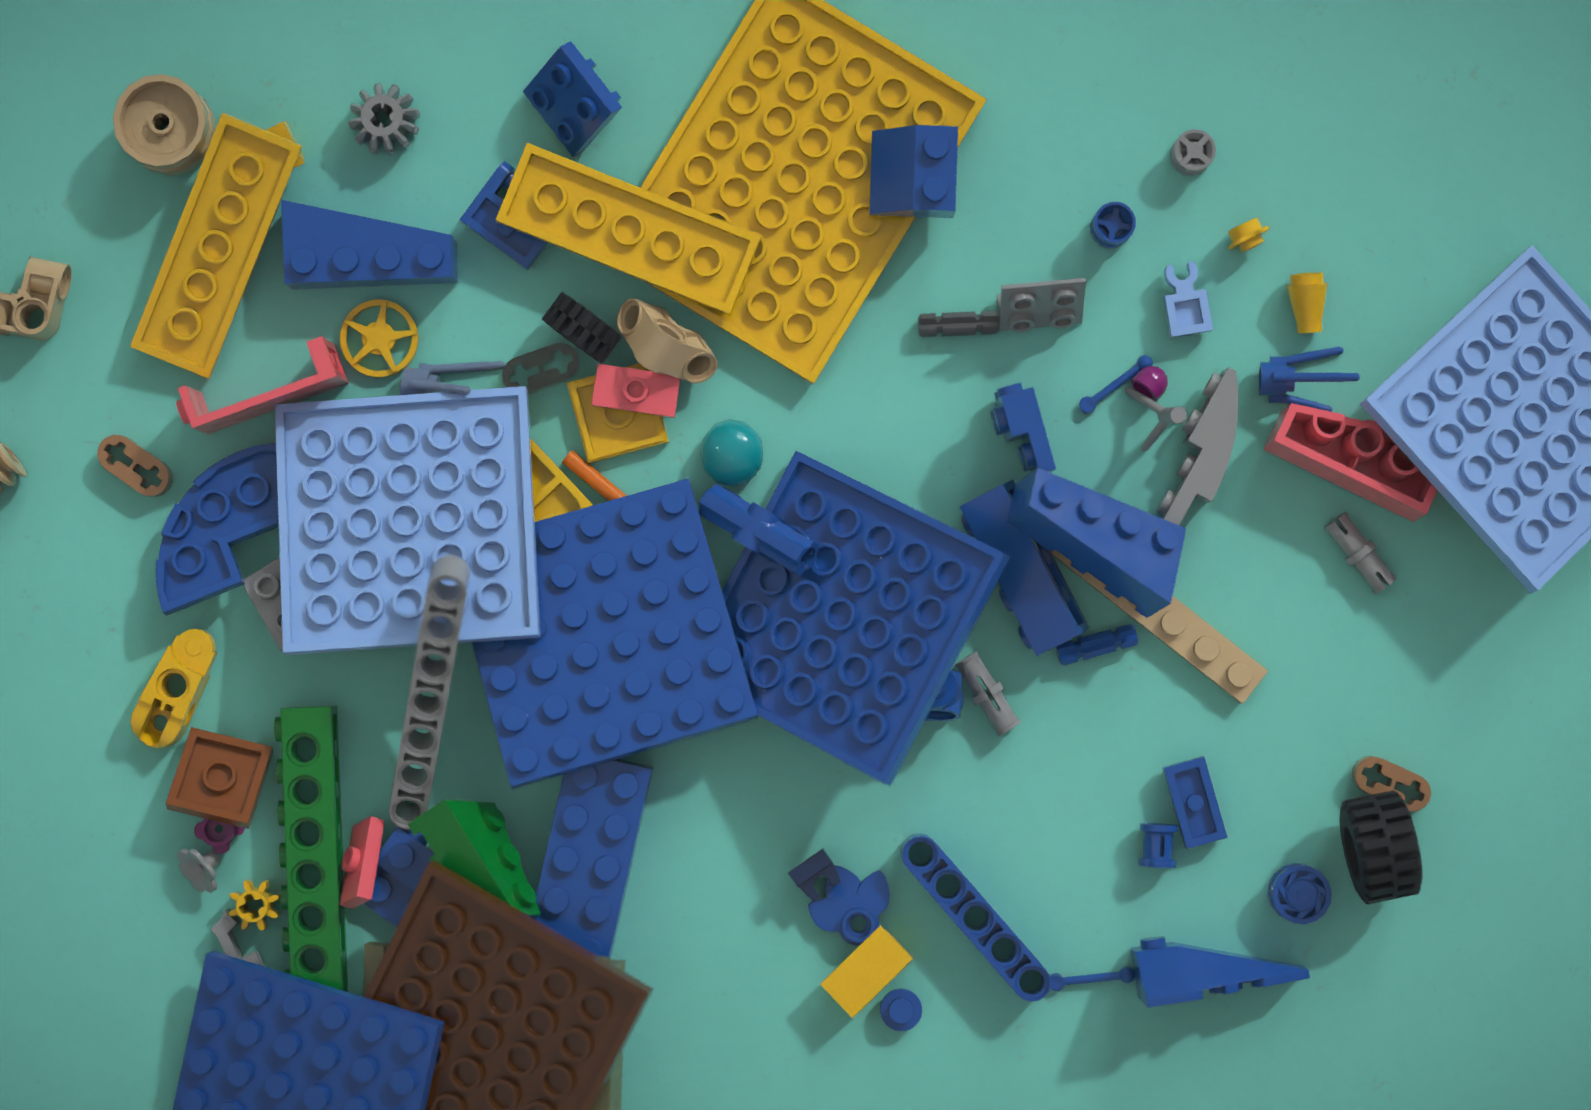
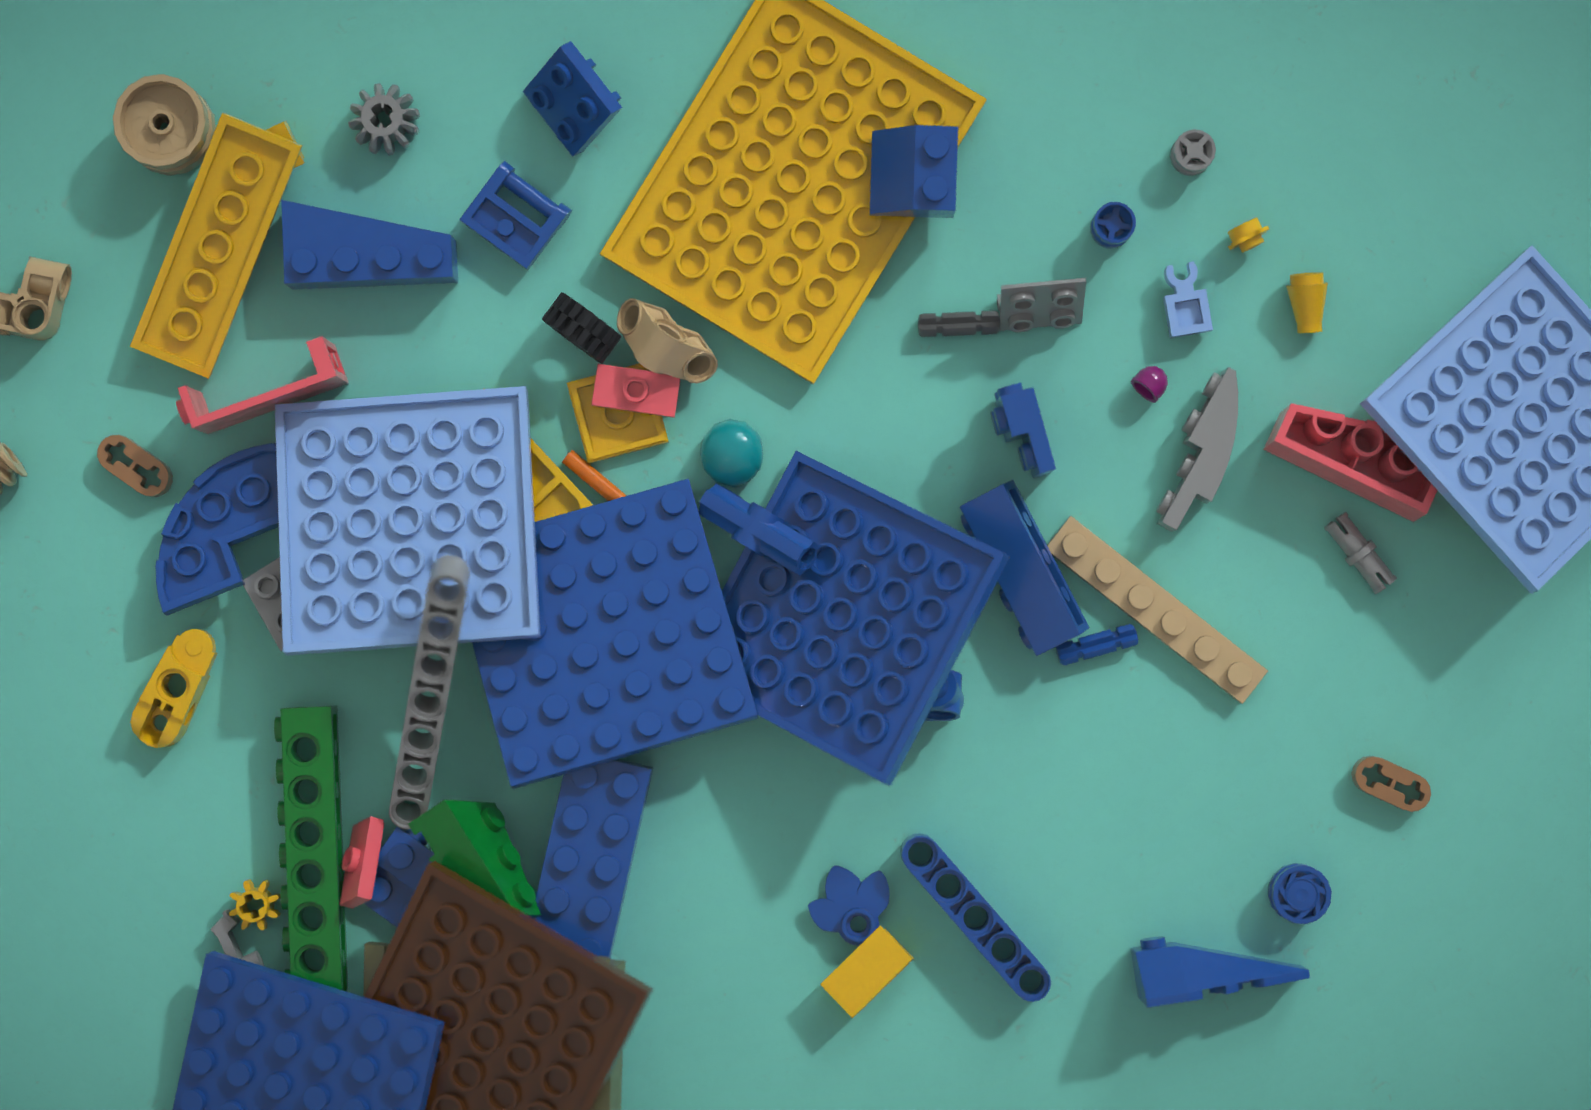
dark orange plate [166,727,273,829] -> none
light grey plant [177,848,220,893] -> none
magenta plate [194,818,245,854] -> none
yellow wheel [340,299,419,378] -> none
sand blue plant [400,361,505,395] -> none
yellow plate [496,143,761,316] -> none
clear smoke beam [502,343,580,395] -> none
dark blue tile [788,848,841,901] -> none
blue plate [880,988,922,1031] -> none
light grey pin [955,651,1021,736] -> none
blue wedge [1007,468,1186,618] -> none
blue hinge [1050,967,1135,991] -> none
blue hinge [1079,355,1153,414] -> none
light grey plant [1125,387,1187,451] -> none
blue bush [1138,823,1178,868] -> none
blue plate [1162,756,1227,849] -> none
blue plant [1259,346,1360,412] -> none
black tyre [1339,790,1423,905] -> none

